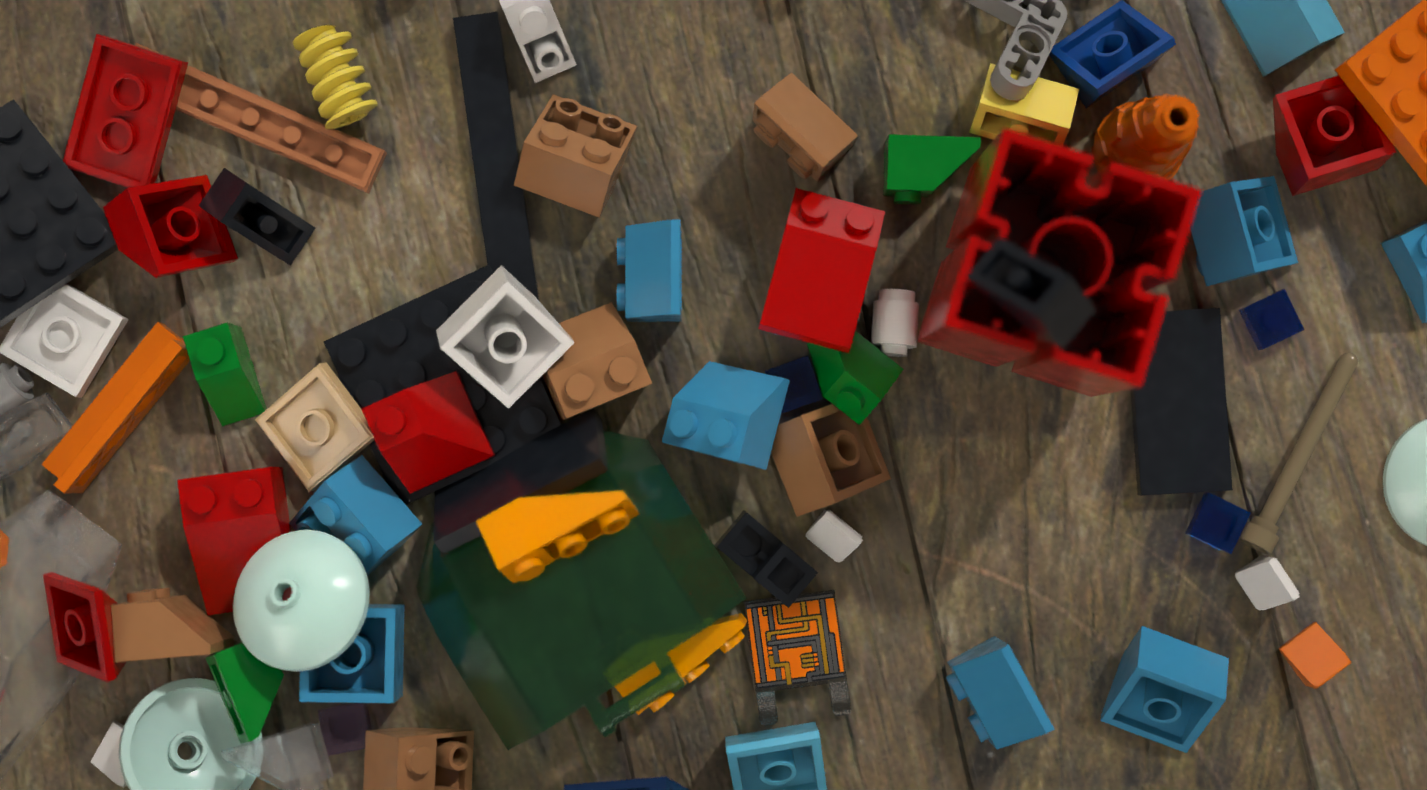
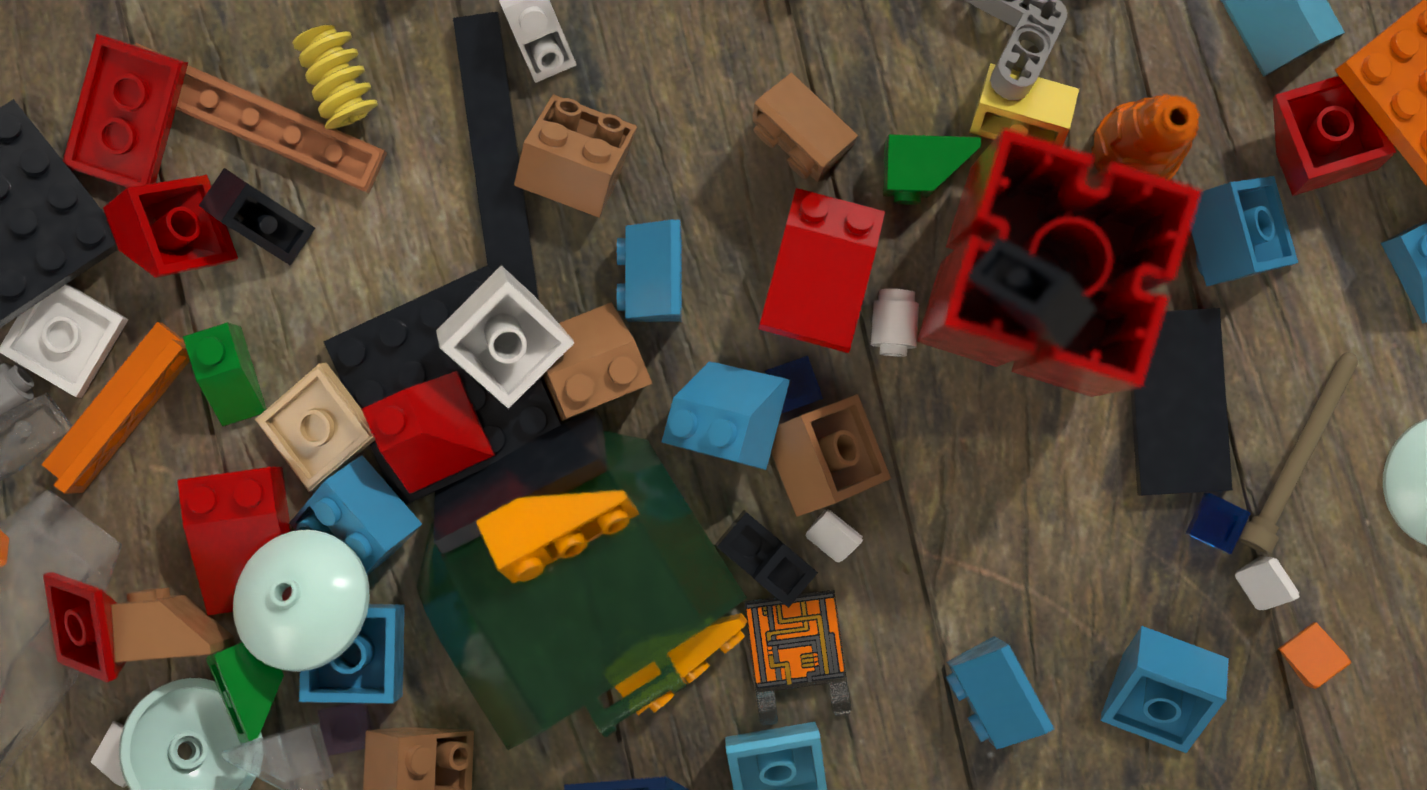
green slope [807,331,904,425] -> none
blue slope [1049,0,1176,108] -> none
clear blue plate [1239,289,1304,350] -> none

